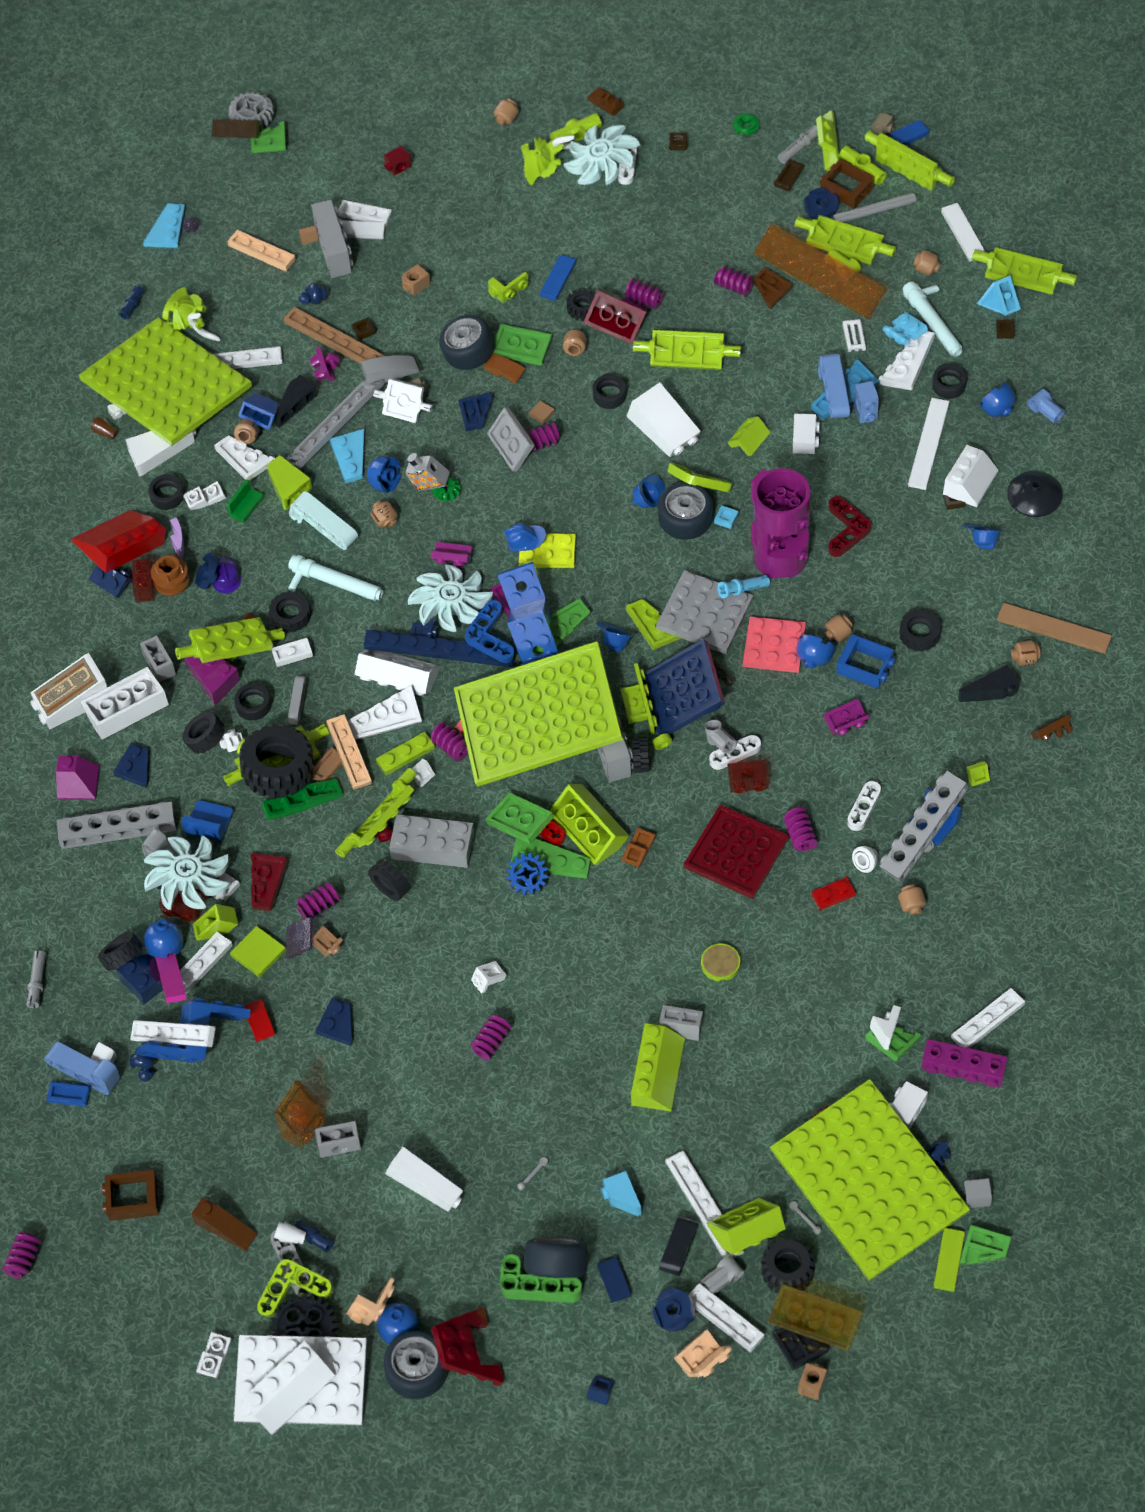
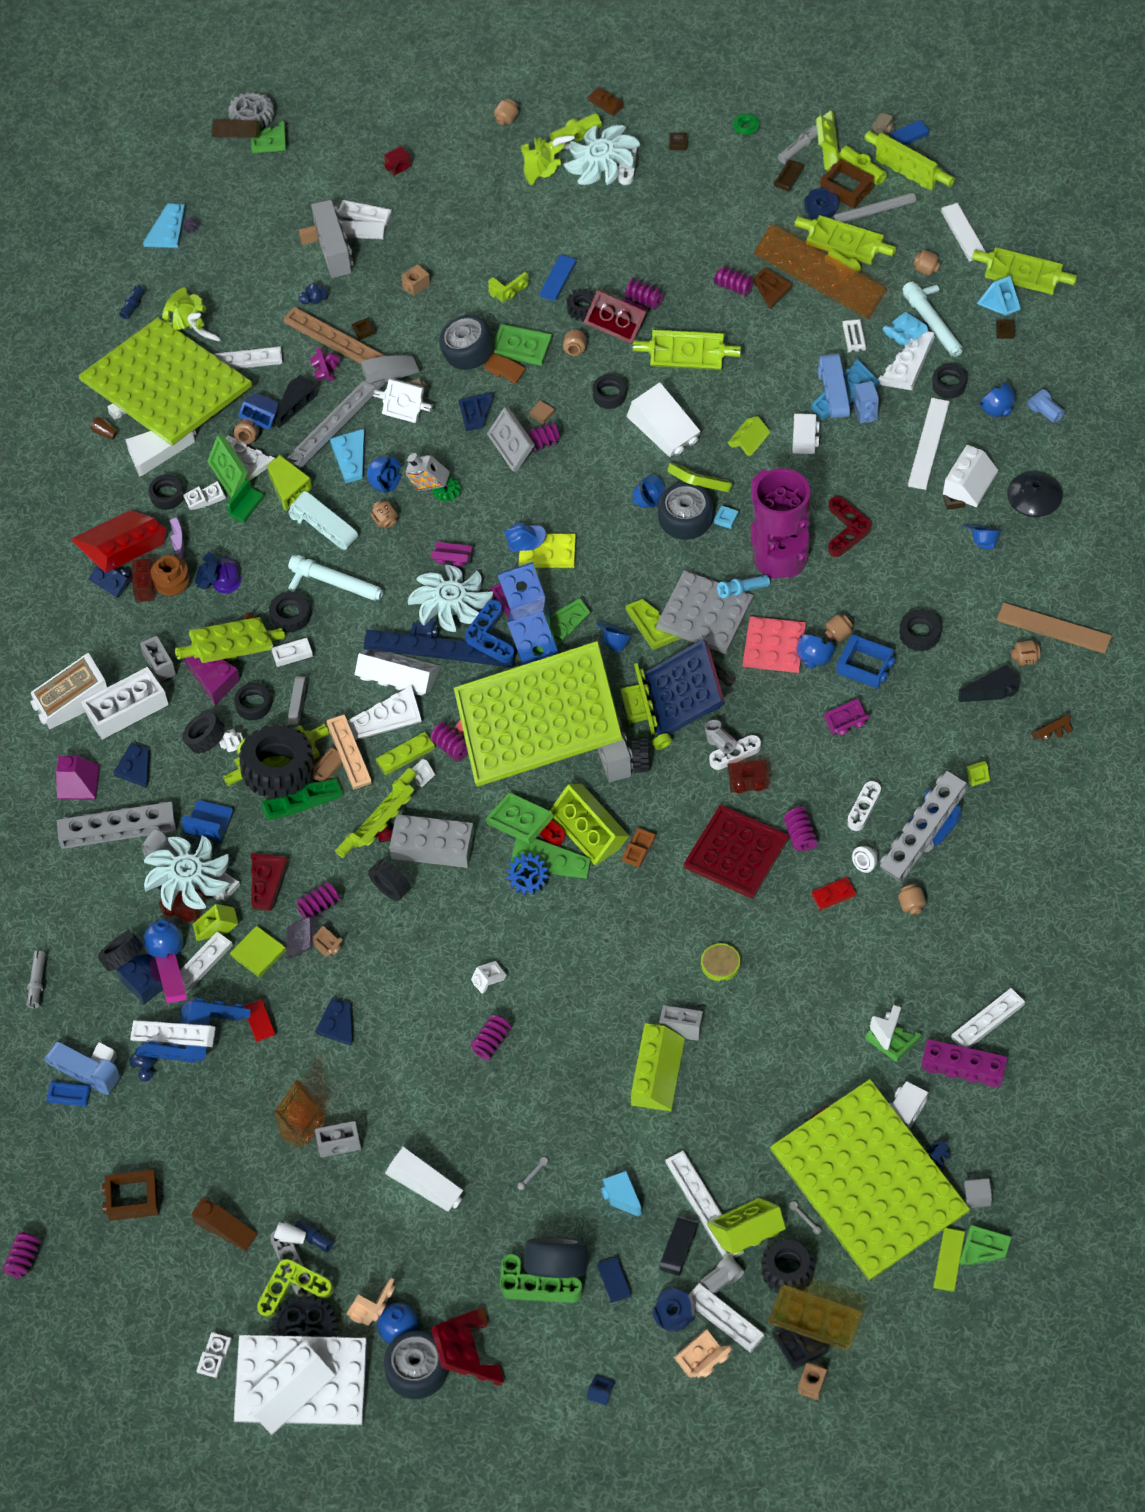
light nougat plate [228,230,296,271] -> none
none -> bright green plate [207,435,248,498]

